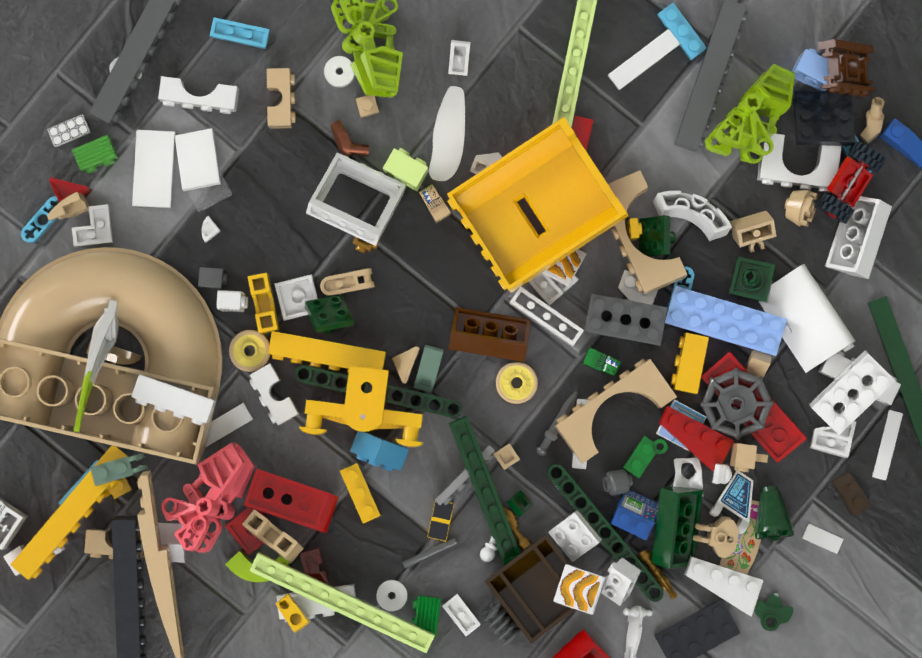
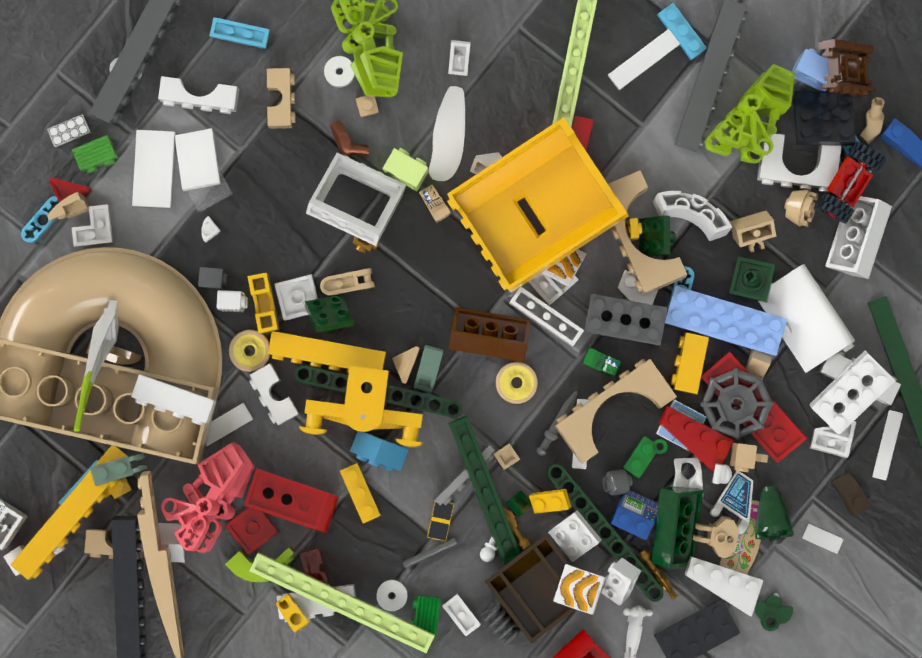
tan arch [242,509,303,563] -> none
none -> yellow plate [529,489,571,514]

